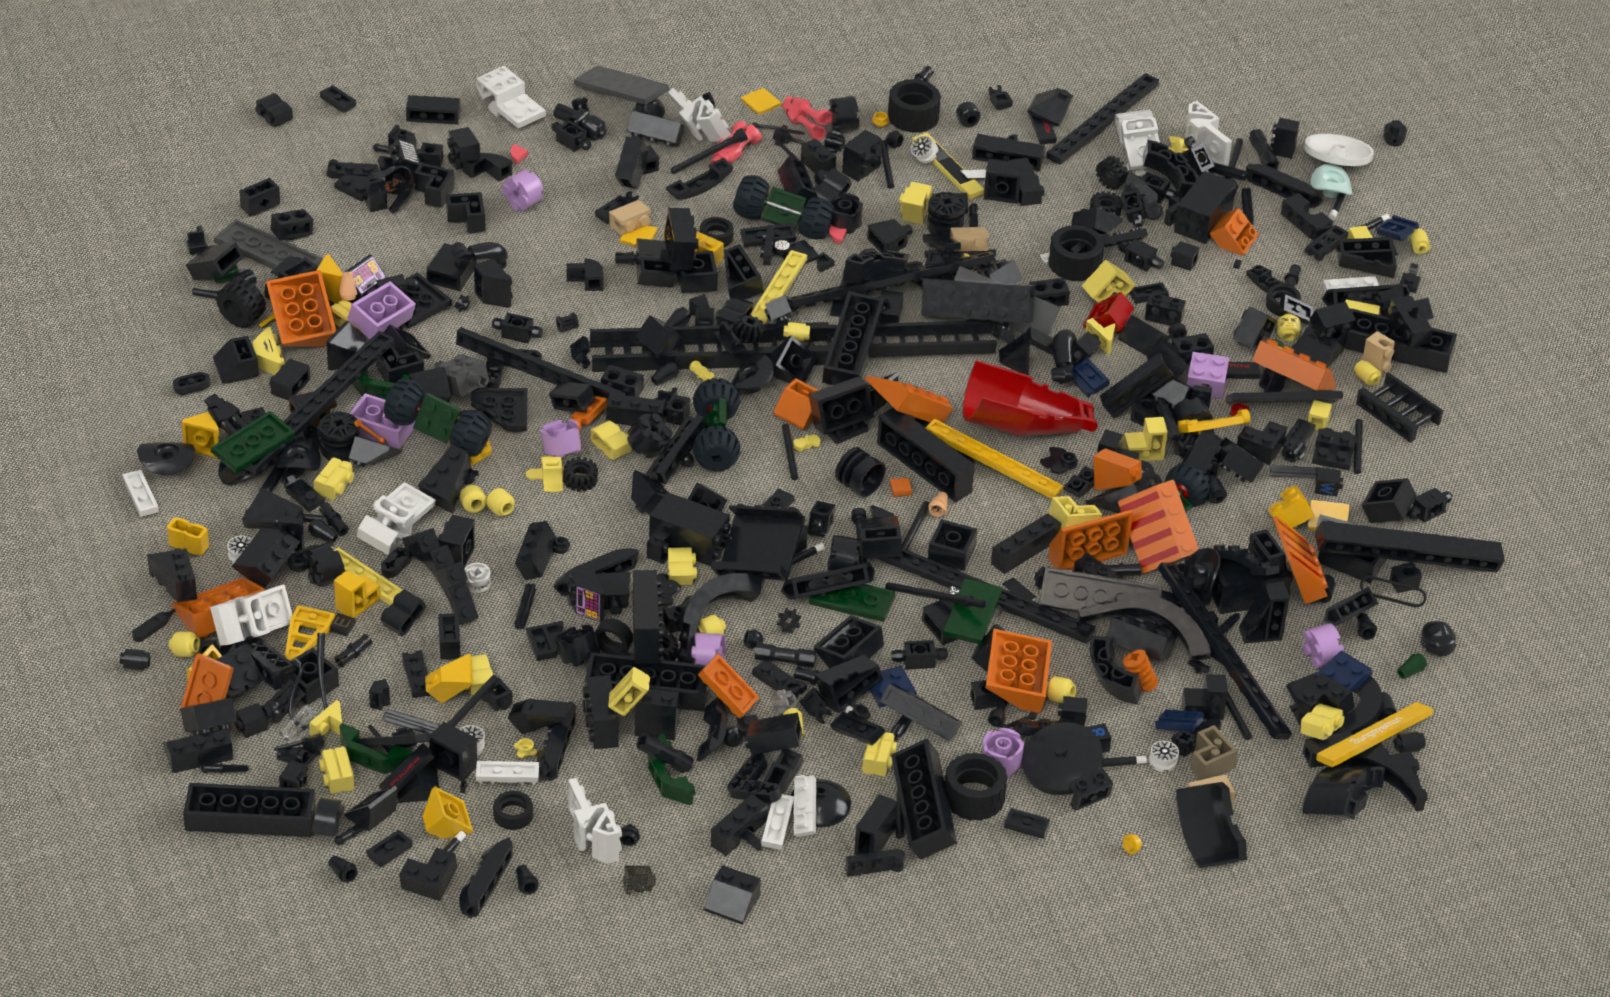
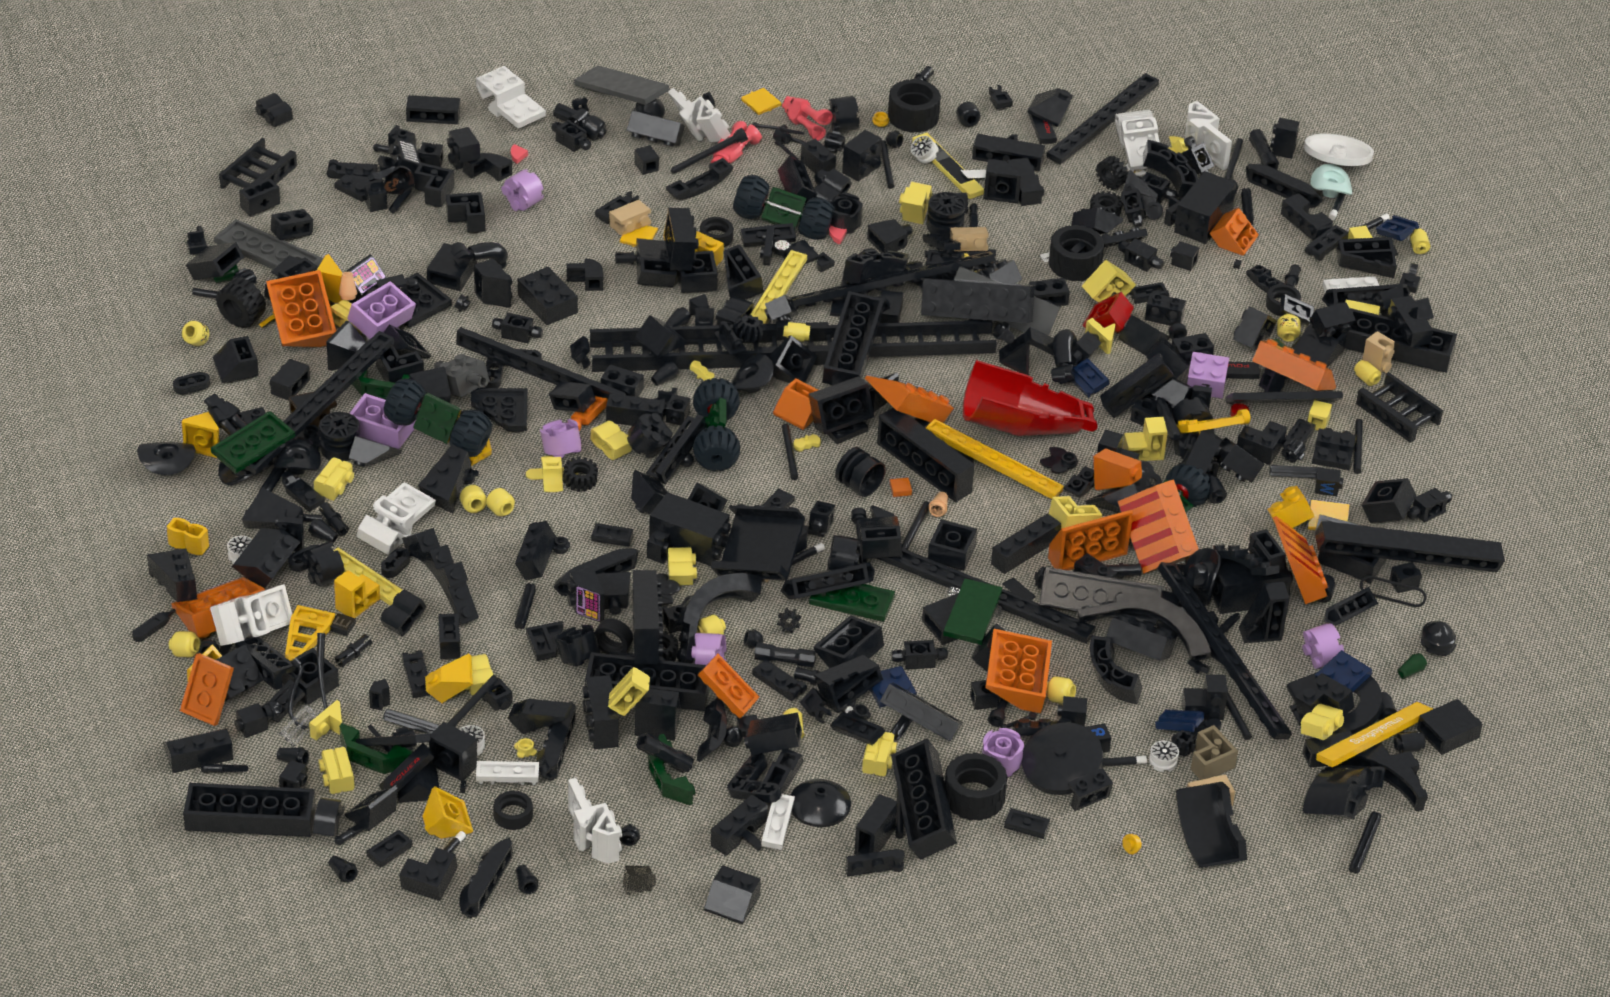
black brick [120,649,150,670] -> none
white plate [122,470,159,517] -> none
black brick [180,698,237,735] -> none
light yellow slope [252,327,285,375] -> none
black plant [274,734,324,766] -> none
black plate [320,85,356,113] -> none
orange hinge [354,419,386,444] -> none
black brick [438,514,475,568] -> none
white wheel [464,563,491,593] -> none
black bush [556,312,579,332] -> none
black brick [615,135,649,190] -> none
light grey gear [772,689,797,714] -> none
white plate [794,775,816,837] -> none
black bar [885,582,986,608] -> none
orange piece [1123,649,1159,692] -> none
black axle [1208,162,1249,181] -> none
black cone [1357,613,1377,640] -> none
black piece [1383,120,1407,147] -> none
none -> light yellow head [182,321,210,346]
none -> black fence [219,138,297,189]
none -> black brick [517,267,578,325]
none -> black plate [591,523,633,547]
none -> black axle [1349,811,1382,874]
none -> black brick [1417,699,1483,755]

